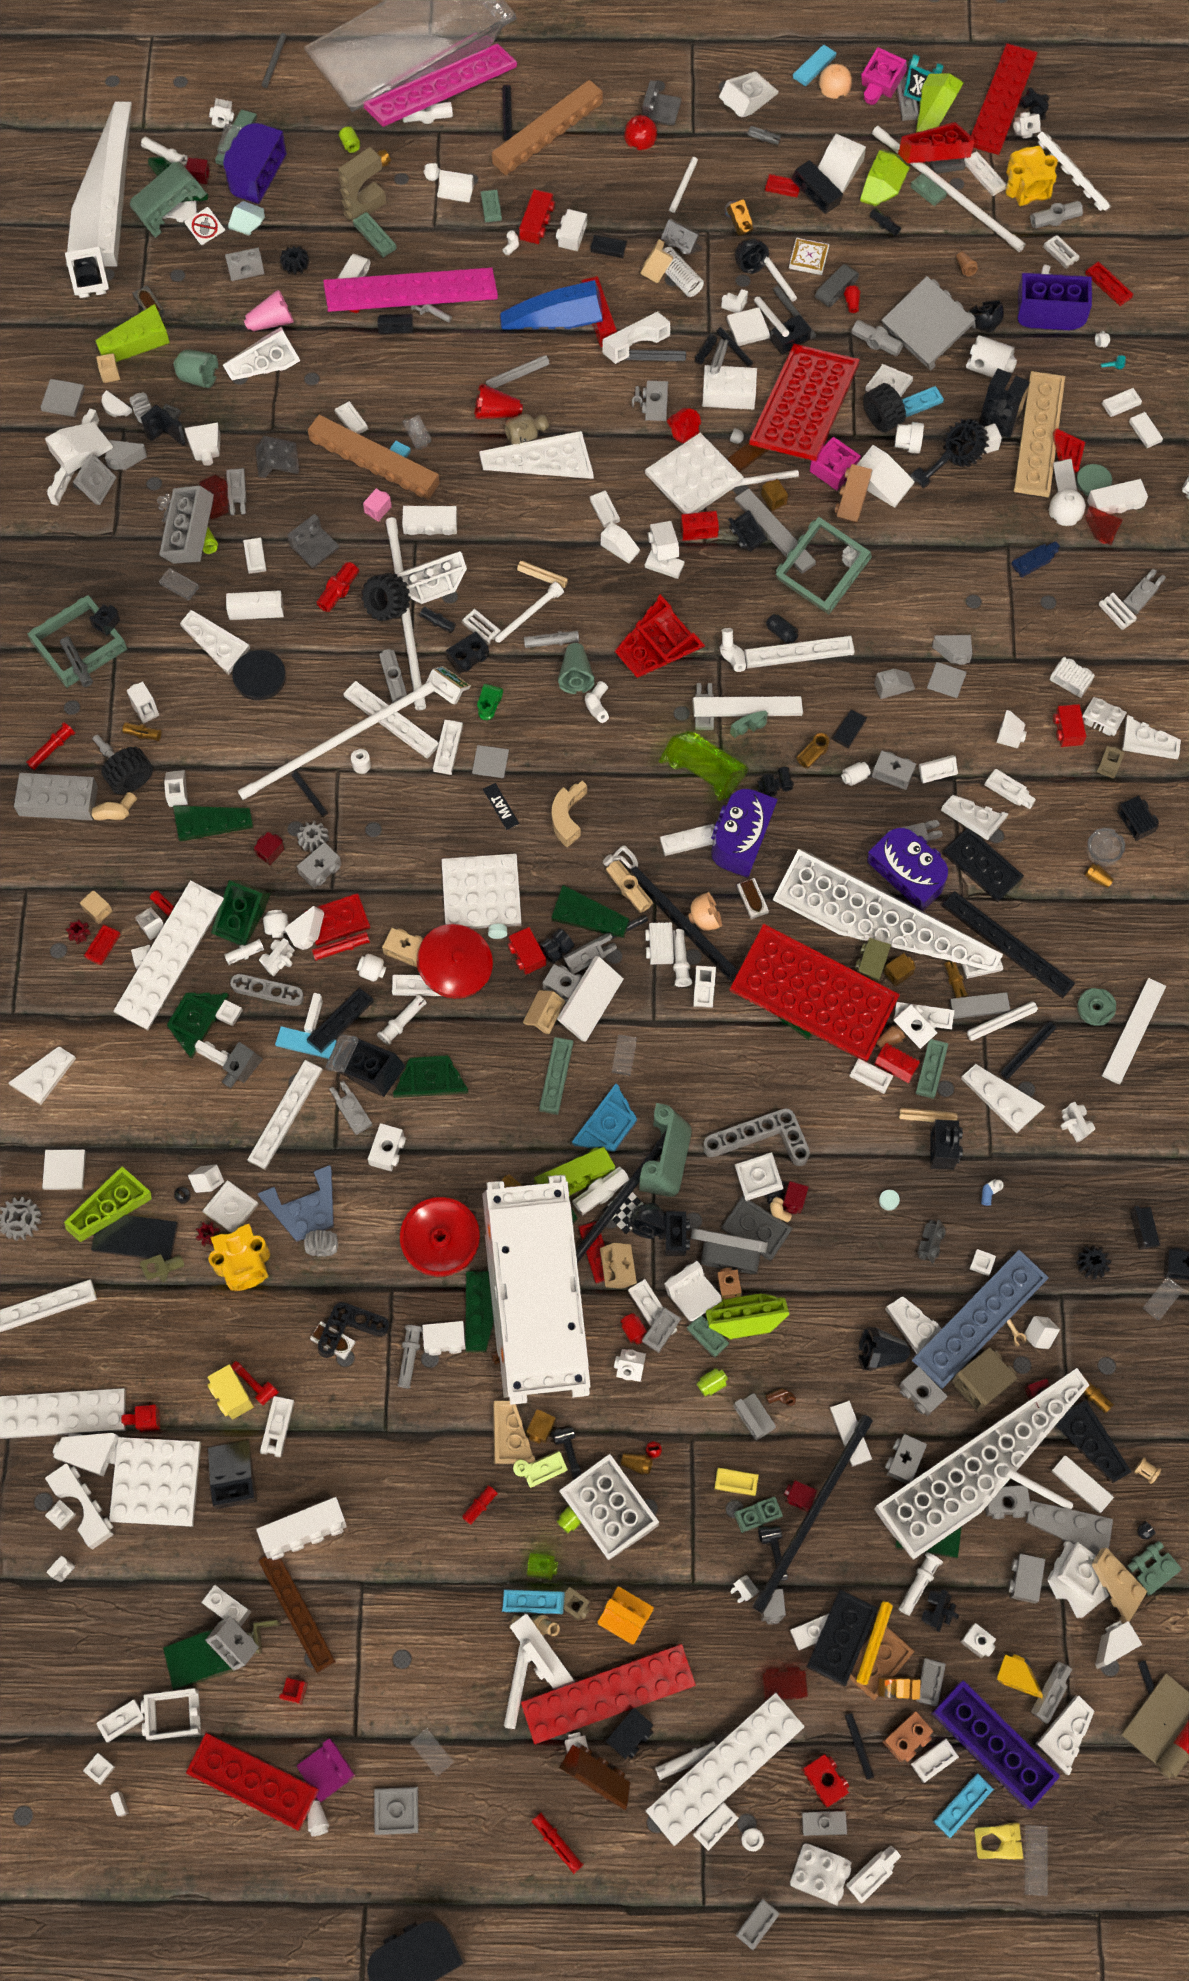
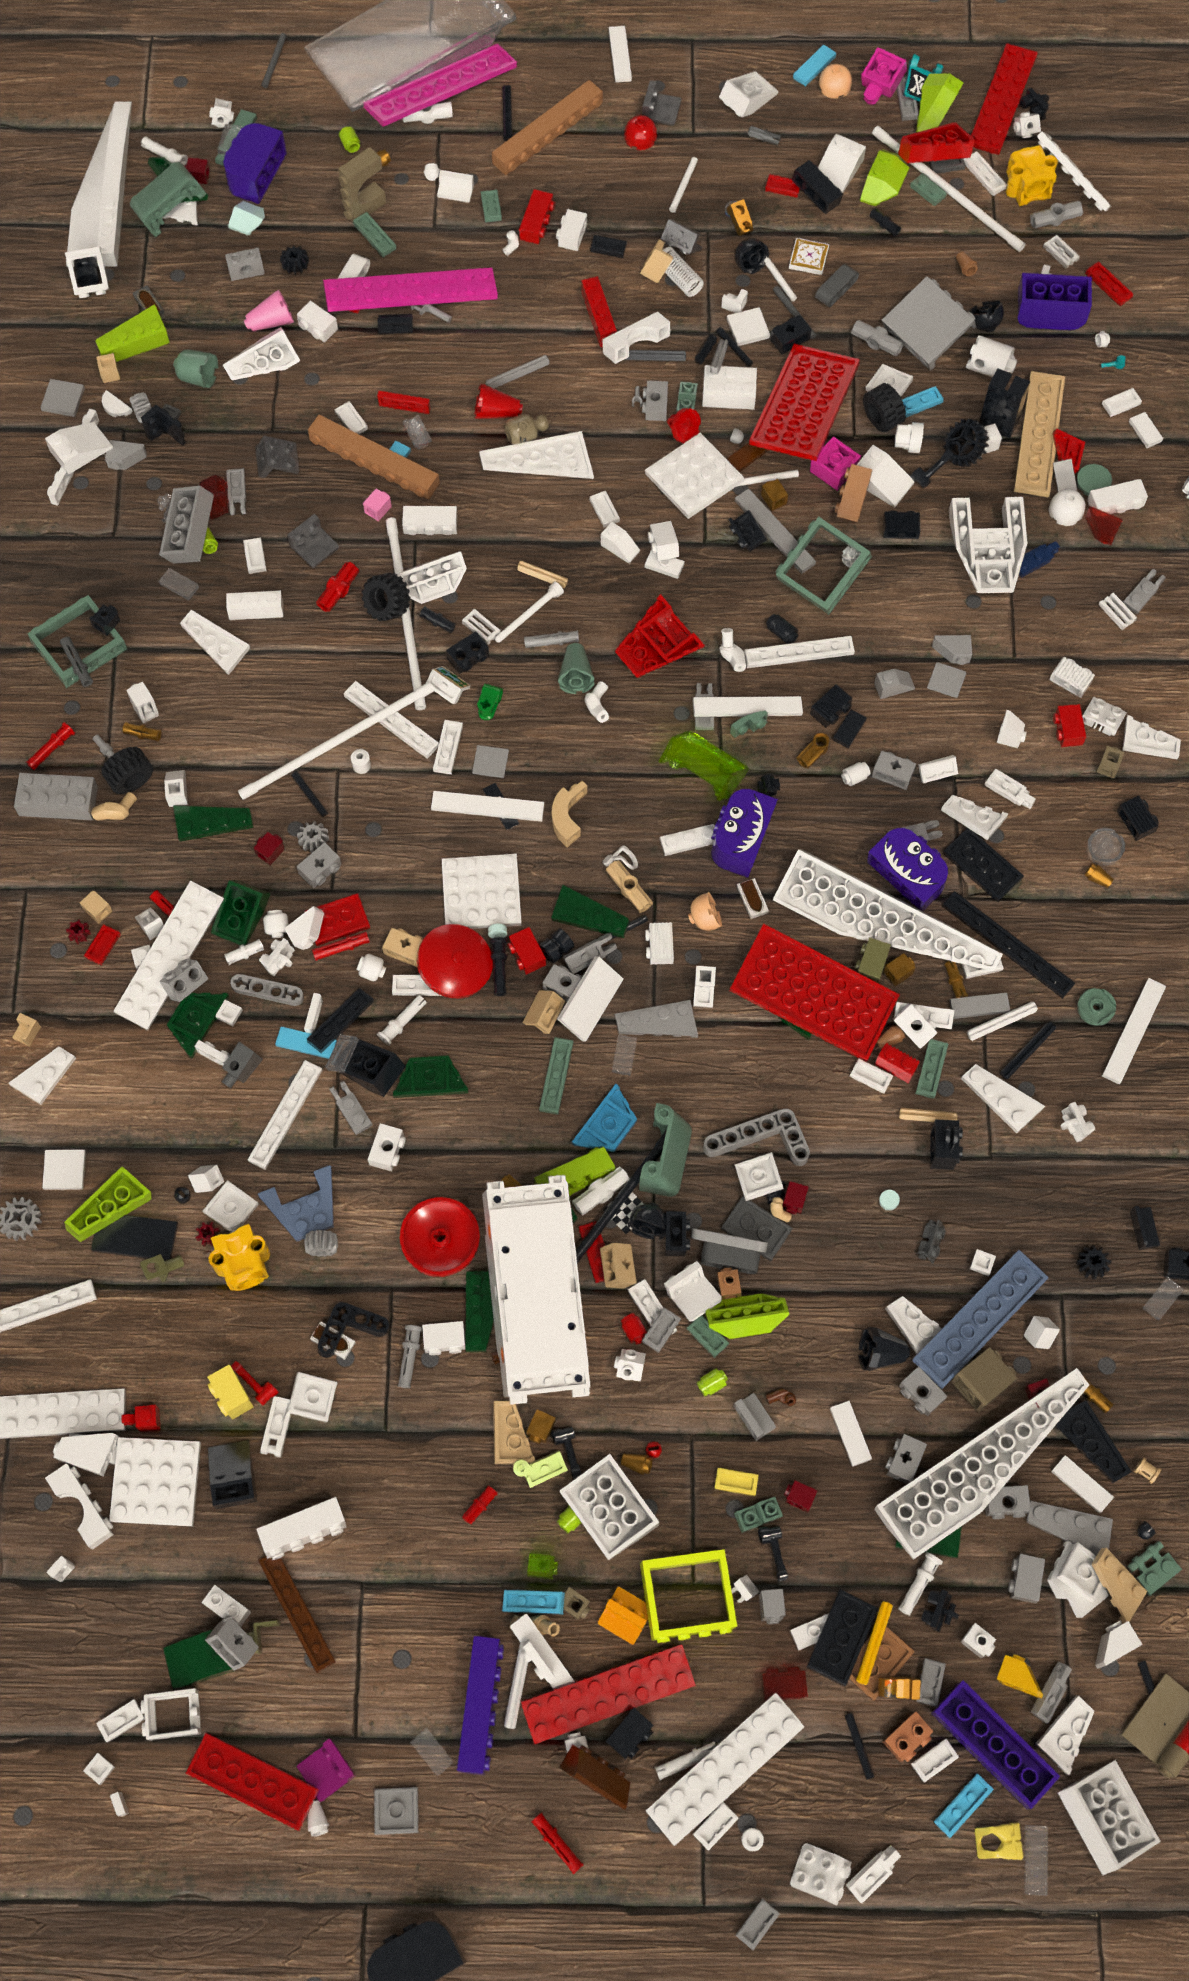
white tile [45,1500,76,1530] -> none
light grey tile [73,454,116,505] -> none
sticker [184,207,225,245] -> none
white torso [185,423,220,466] -> none
black piece [232,650,286,700] -> none
red panel [279,1678,308,1705] -> none
light grey piece [379,649,407,703] -> none
blue wedge [500,280,603,330] -> none
black tile [631,866,738,982] -> none
white pin [672,929,692,987] -> none
red brick [680,511,719,541] -> none
black piece [752,1415,873,1613] -> none
white bar [754,296,789,337] -> none
black pin [777,766,794,792] -> none
red brick [802,1754,849,1808] -> none
light grey plate [802,1811,847,1836] -> none
red cone [844,286,861,313] -> none
arm [981,1179,1004,1206] -> none
white bar [1004,1468,1073,1510] -> none
tan hand [1007,1319,1026,1347] -> none
none -> tan panel [13,1013,41,1047]
none -> light grey brick [159,959,208,1002]
none -> white tile [287,1372,337,1423]
none -> white brick [297,301,338,343]
none -> red tile [377,391,431,414]
none -> white tile [431,791,544,822]
none -> dark purple brick [457,1636,504,1775]
none -> black pin [490,937,508,996]
none -> white tile [609,26,632,83]
none -> light grey wing [615,1000,698,1038]
none -> neon yellow window [640,1549,737,1643]
none -> sand green slope [676,382,698,413]
none -> black brick [810,684,852,728]
none -> black brick [883,510,920,539]
none -> white wedge [949,497,1027,593]
none -> white slope [1058,1760,1161,1875]

